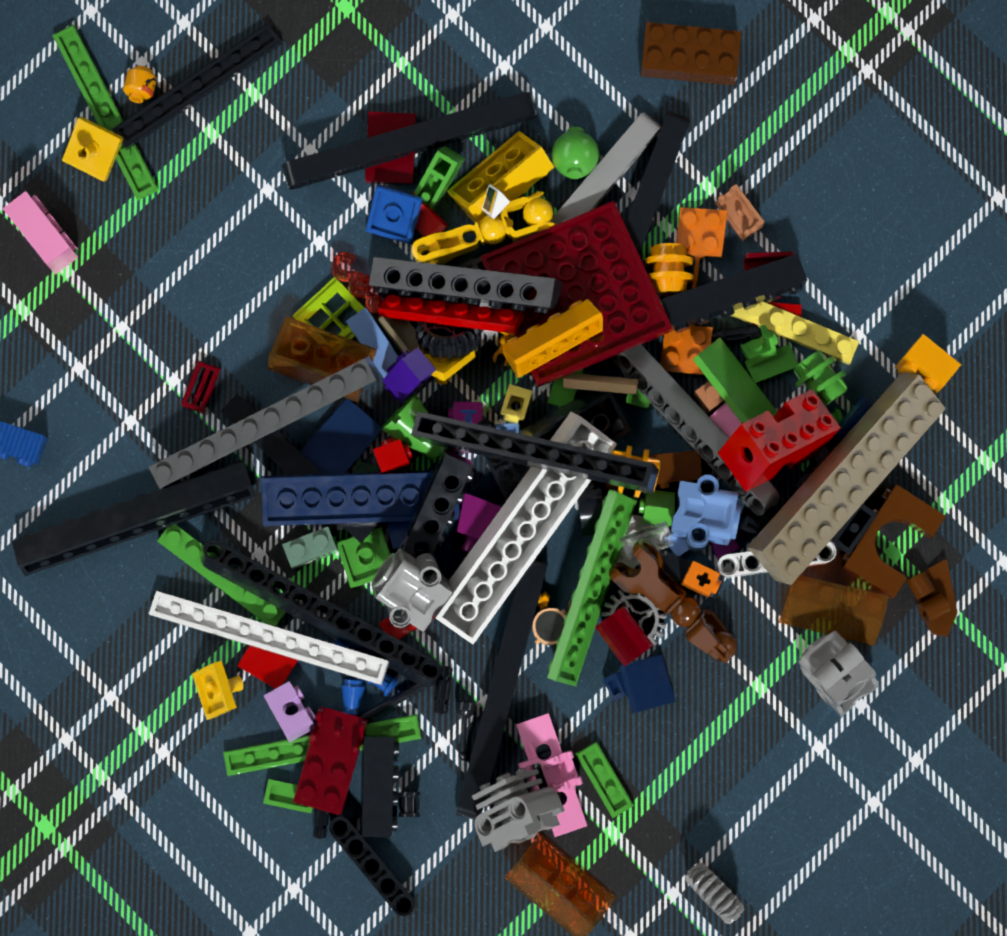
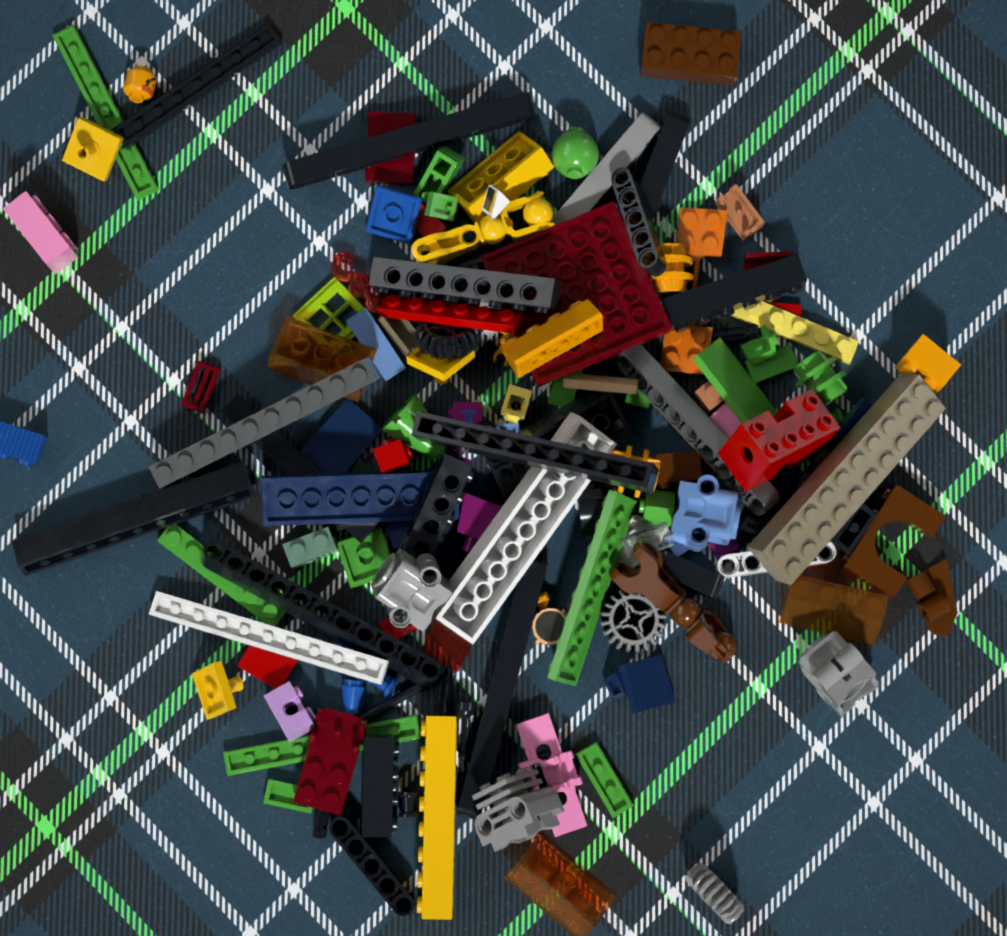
dark purple brick [382,347,436,403] -> none
dark red panel [595,606,653,667] -> none
orange brick [681,561,721,597] -> none
none -> yellow brick [417,716,457,920]
none -> clear red piece [420,619,472,672]
none -> bright green bracket [425,191,458,221]
none -> black beam [611,167,667,277]

